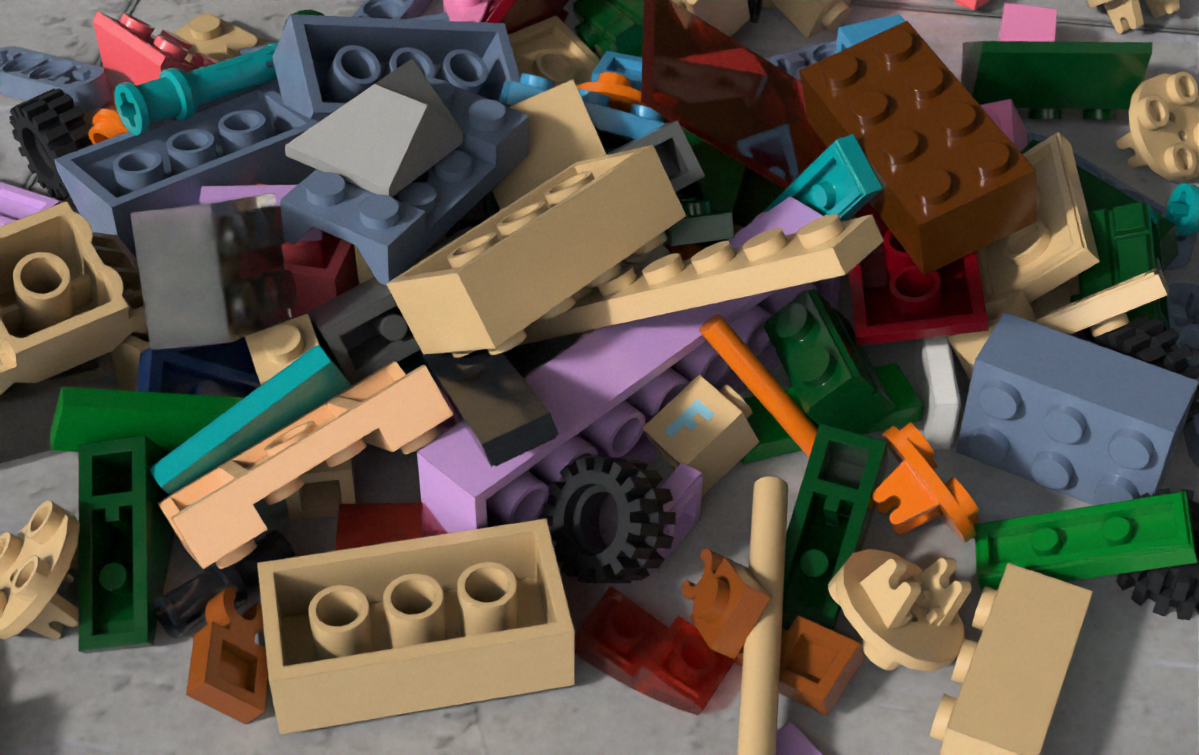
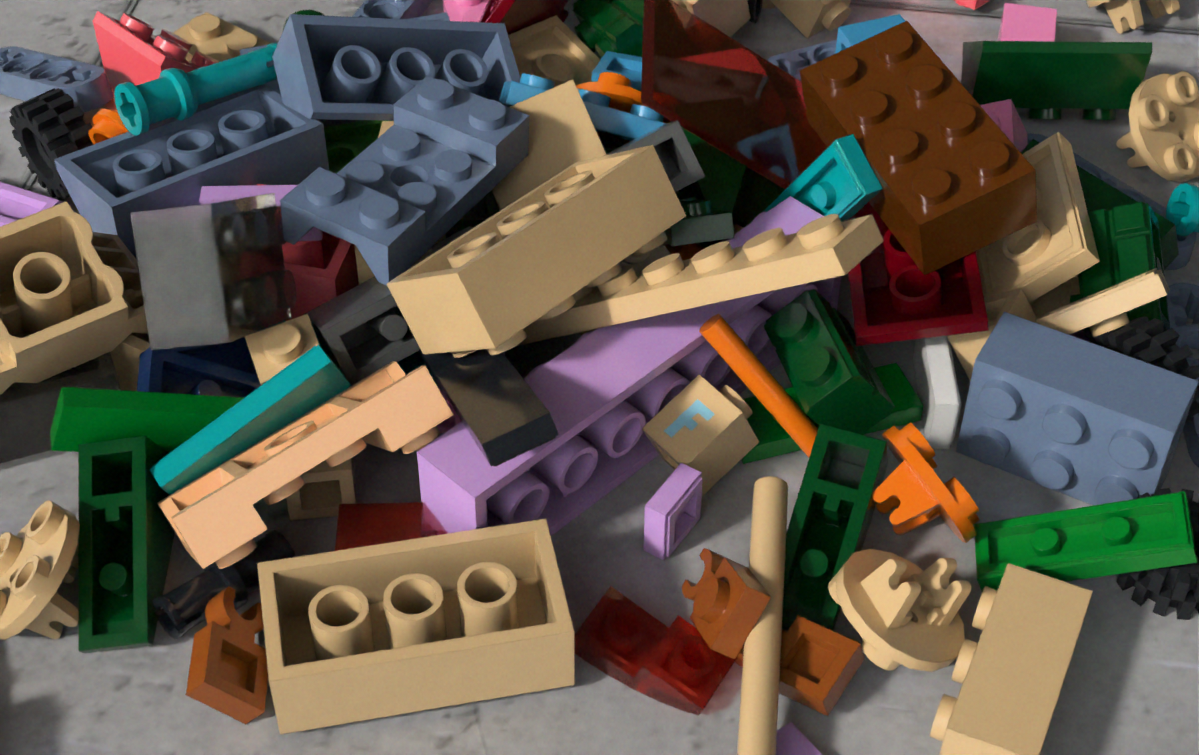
light grey slope [285,58,463,197] -> none
black tyre [542,456,676,583] -> none

